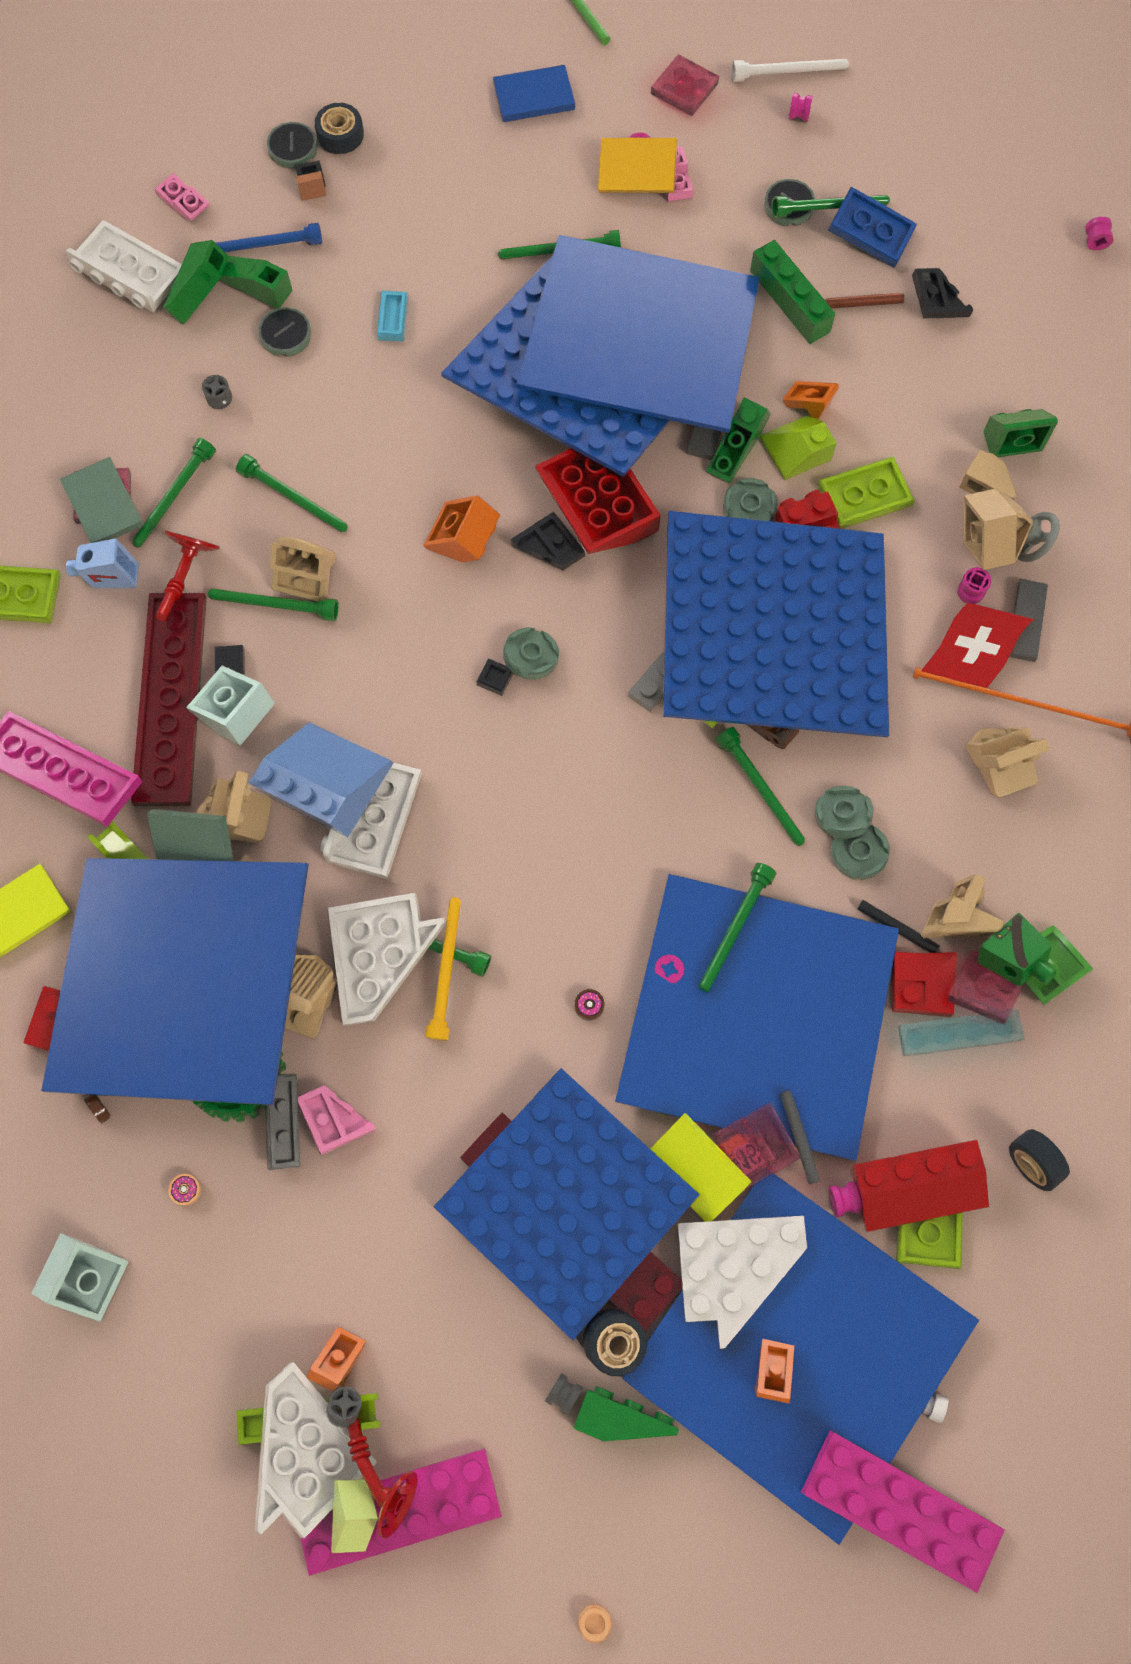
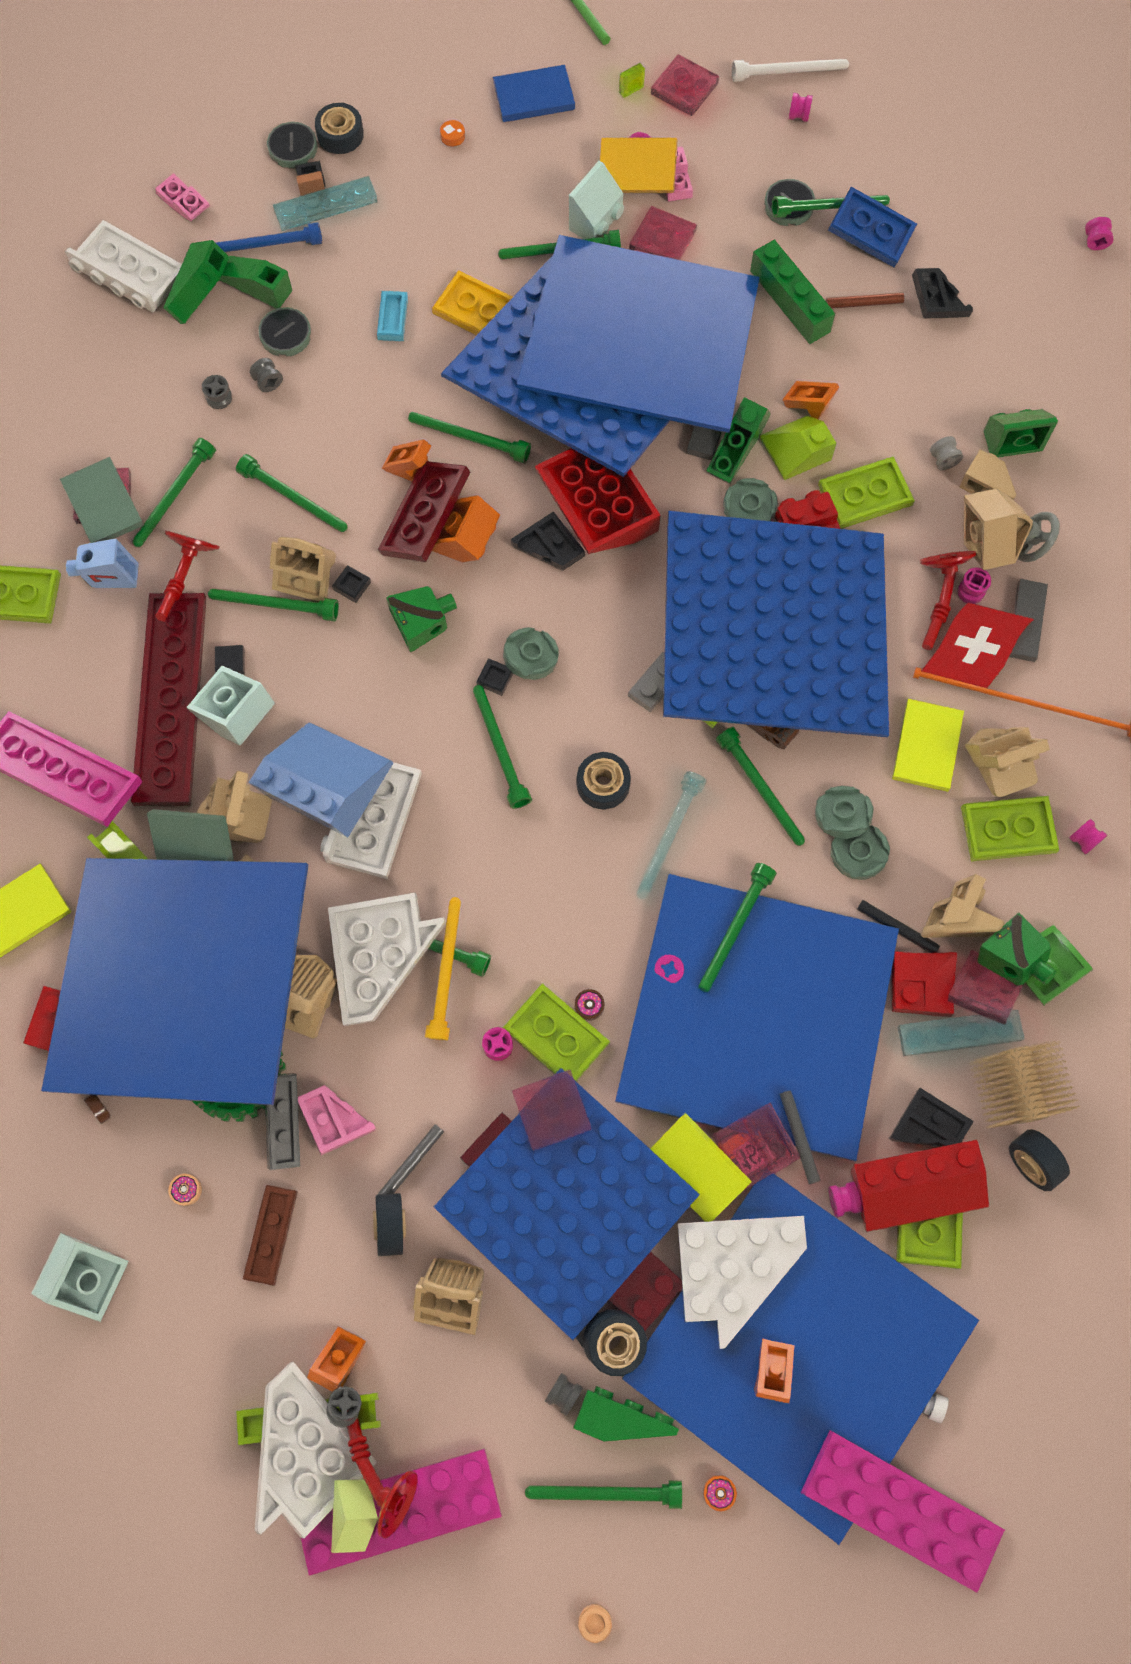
none -> copper tile [243,1185,298,1286]
none -> dark grey wheel [249,358,283,392]
none -> clear light blue plate [273,176,378,231]
none -> black tile [332,565,371,603]
none -> black wheel [373,1193,406,1256]
none -> dark grey bar [375,1124,444,1198]
none -> dark red plate [378,461,471,562]
none -> orange slope [382,439,431,481]
none -> green torso [386,586,457,652]
none -> green piece [408,411,531,464]
none -> tan piece [413,1258,484,1335]
none -> yellow tile [432,270,513,335]
none -> orange tile [440,120,465,147]
none -> green piece [473,685,532,809]
none -> dark pink wheel [482,1027,513,1061]
none -> lime tile [503,983,610,1082]
none -> clear pink plate [512,1070,592,1151]
none -> green piece [525,1480,682,1509]
none -> light aqua slope [569,161,624,239]
none -> wheel [576,752,631,810]
none -> clear neon green tile [619,63,645,98]
none -> clear pink plate [629,206,697,260]
none -> clear light blue piece [637,771,707,899]
none -> tile [703,1475,737,1511]
none -> black wing [888,1088,974,1147]
none -> neon yellow tile [892,699,964,792]
none -> red dish [920,551,977,650]
none -> light grey wheel [930,436,963,470]
none -> lime tile [961,796,1059,862]
none -> tan piece [970,1041,1080,1128]
none -> dark pink wheel [1069,819,1108,855]

